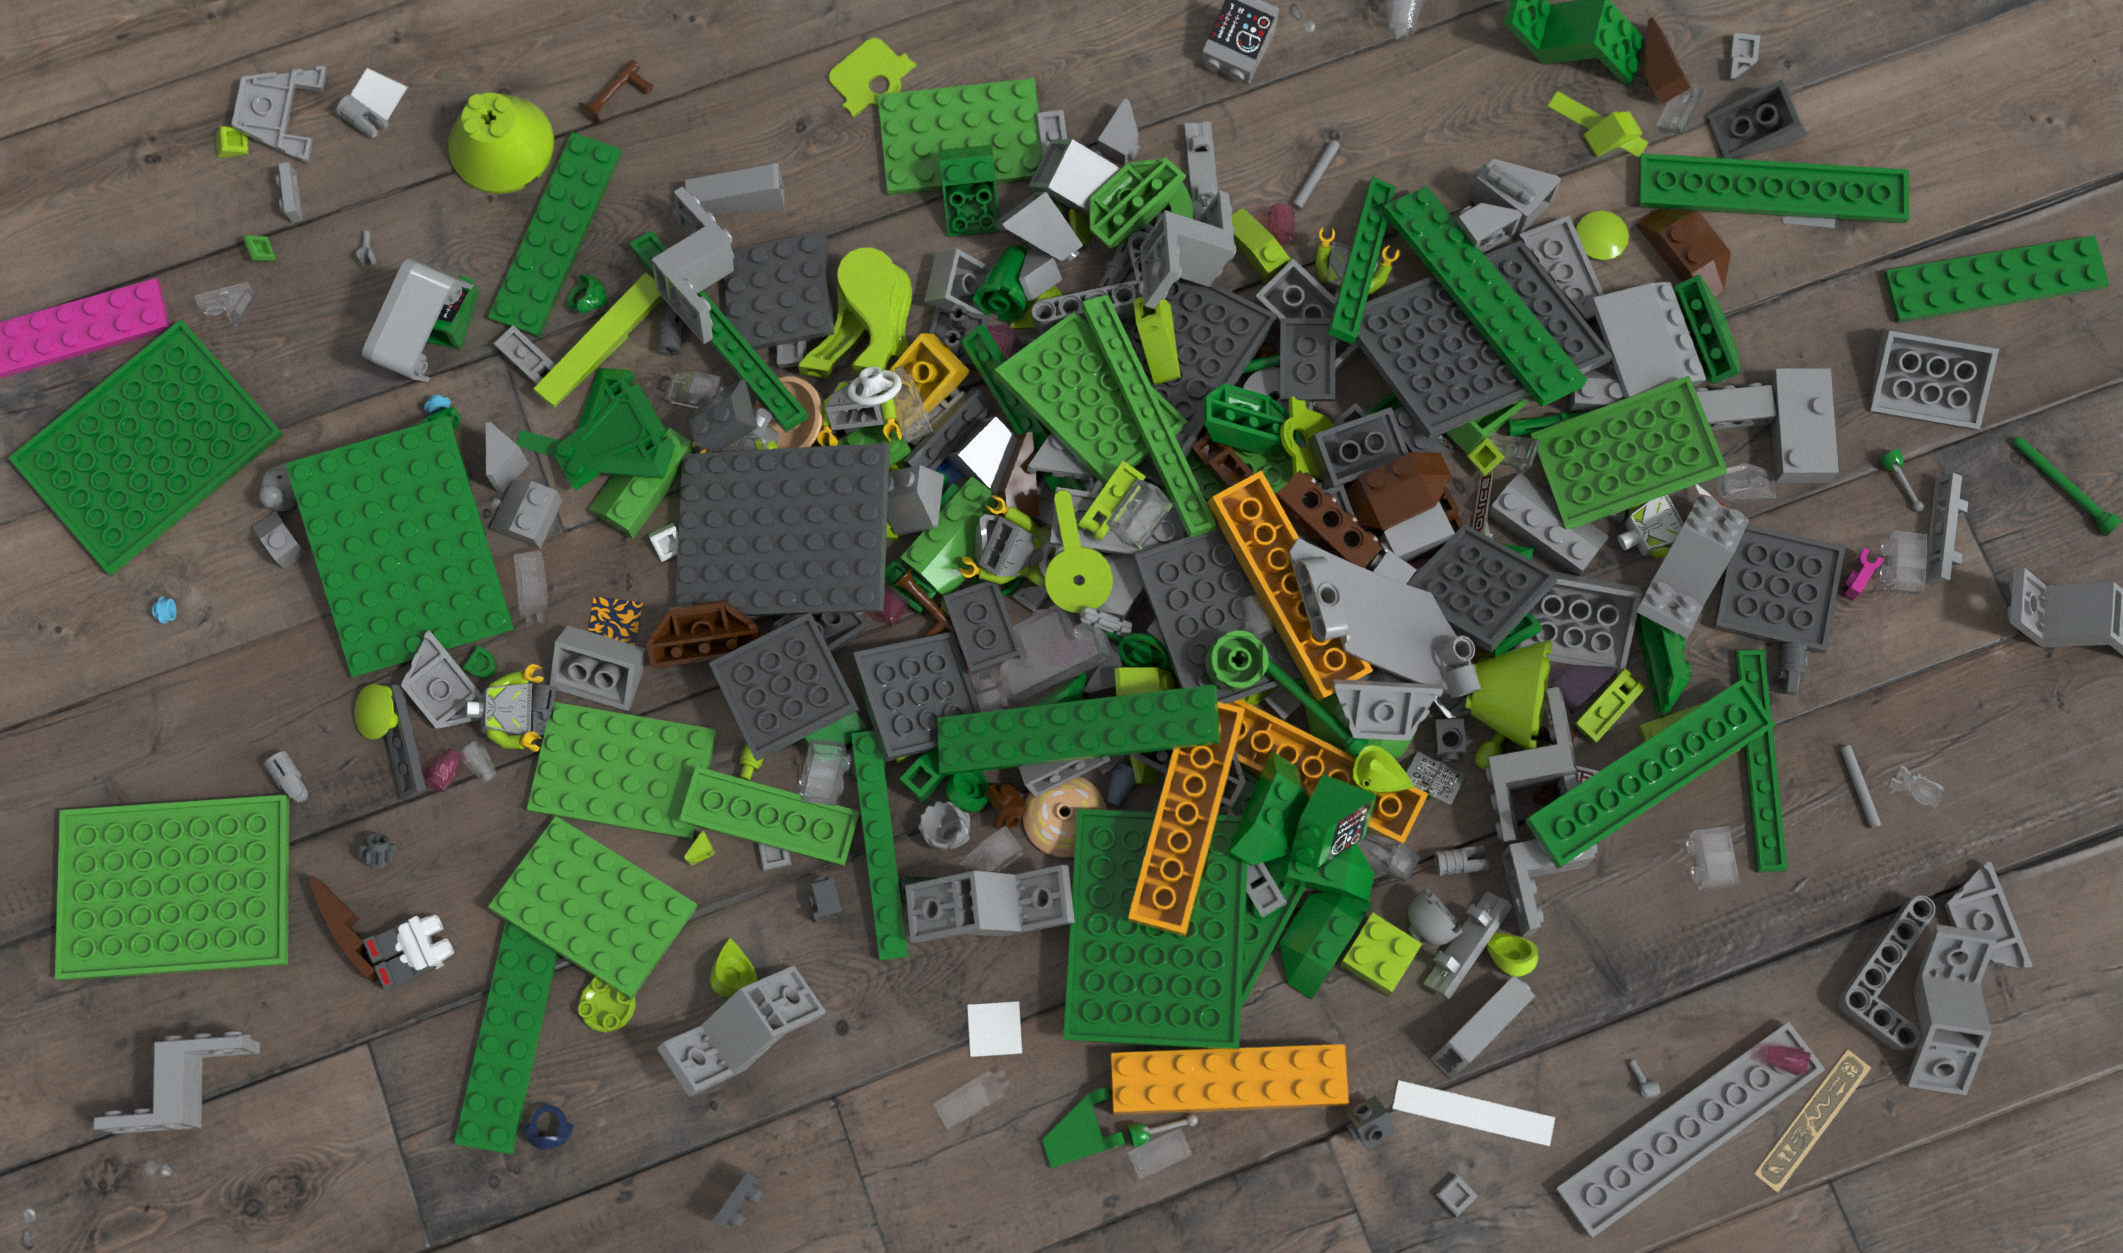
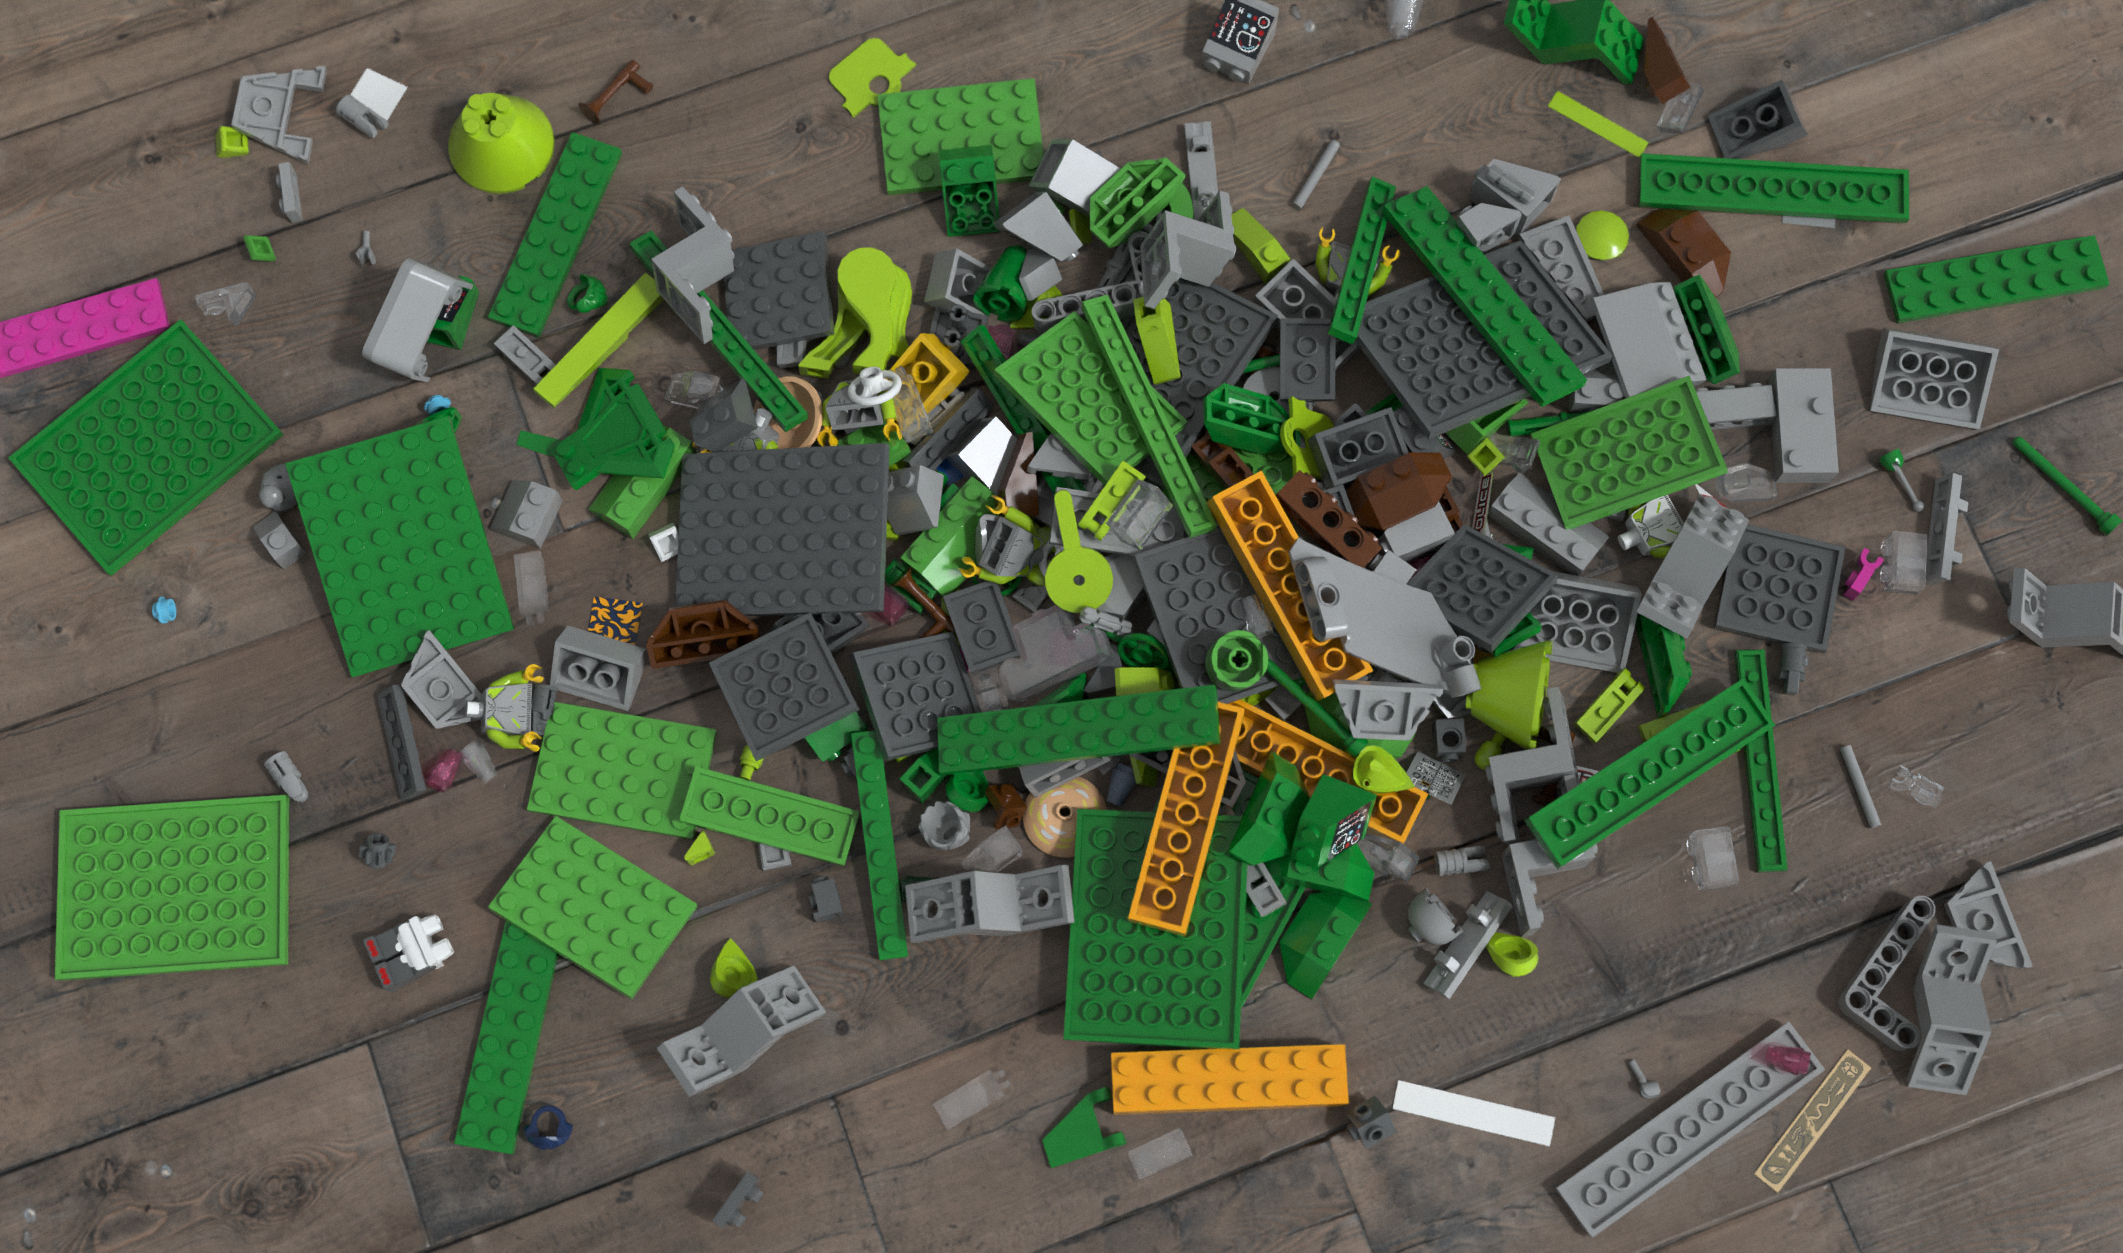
light grey bracket [94,1032,260,1134] -> none
reddish brown slope [309,876,379,982] -> none
lime dish [354,684,398,740] -> none
green tile [462,645,497,679] -> none
light grey slope [486,422,530,492] -> none
lime dish [578,977,636,1033] -> none
dark grey hinge [657,305,684,356] -> none
light grey slope [685,164,785,214] -> none
clear brick [798,739,850,806] -> none
white sticker [967,1001,1022,1057] -> none
light grey plate [1037,110,1067,156] -> none
light grey slope [1097,98,1140,166] -> none
hinge [1127,1114,1198,1148] -> none
clear pink brick [1268,203,1295,246] -> none
lime brick [1340,913,1422,997] -> none
light grey slope [1430,976,1535,1080] -> none
light grey tile [1436,1174,1478,1217] -> none
clear purple slope [1551,665,1617,714] -> none
lime slope [1583,112,1643,158] -> none
light grey slope [1729,33,1760,80] -> none

